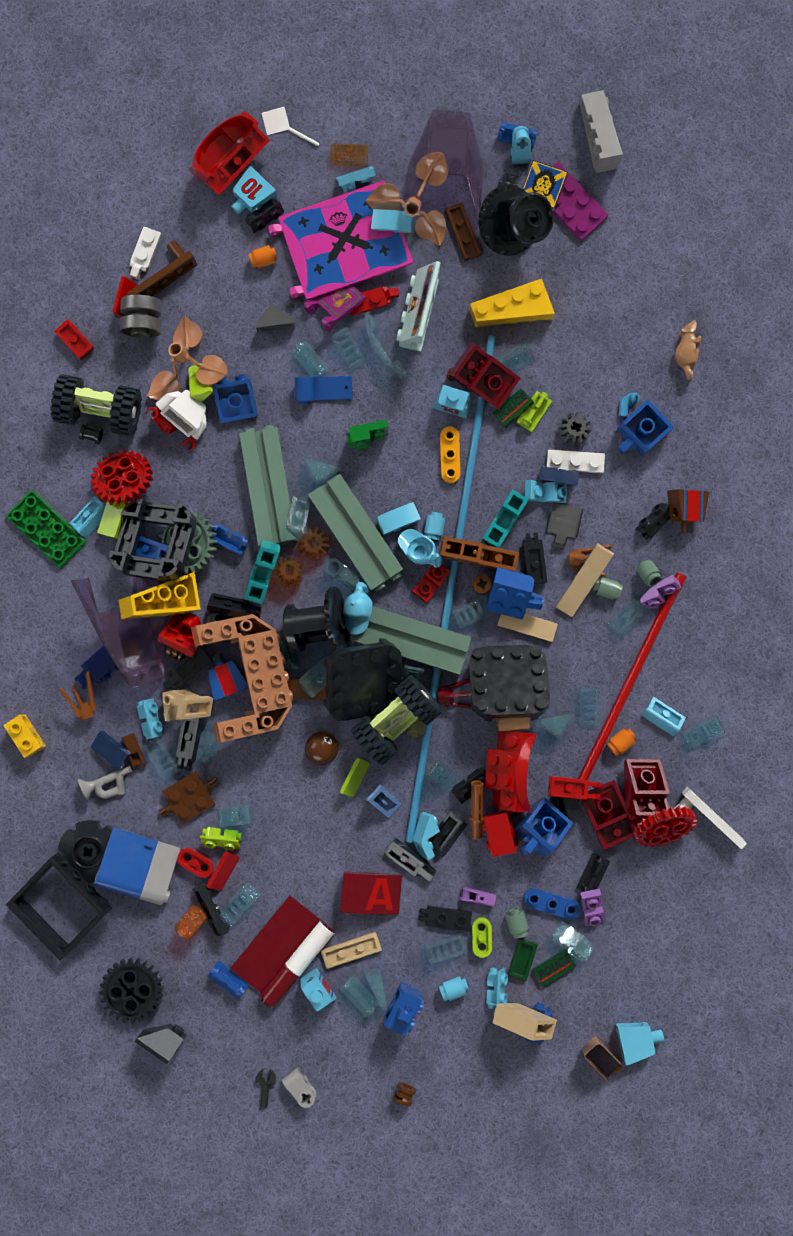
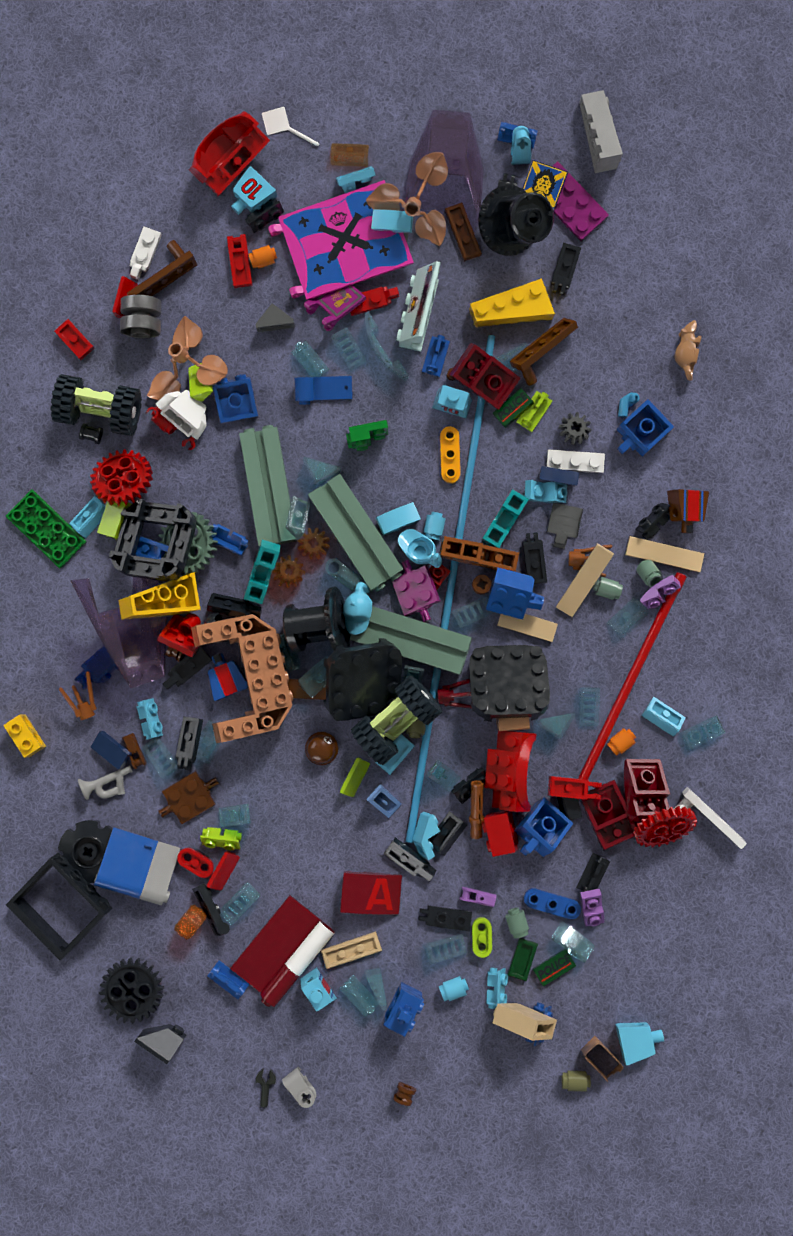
tan tile [162,689,213,721] -> none
none -> red plate [227,234,253,288]
none -> medium azure tile [375,734,415,775]
none -> magenta plate [392,560,440,623]
none -> blue hinge [422,335,450,377]
none -> reddish brown piece [509,318,578,386]
none -> black hinge [551,242,581,296]
none -> olive brick [562,1070,591,1092]
none -> tan tile [625,536,704,572]

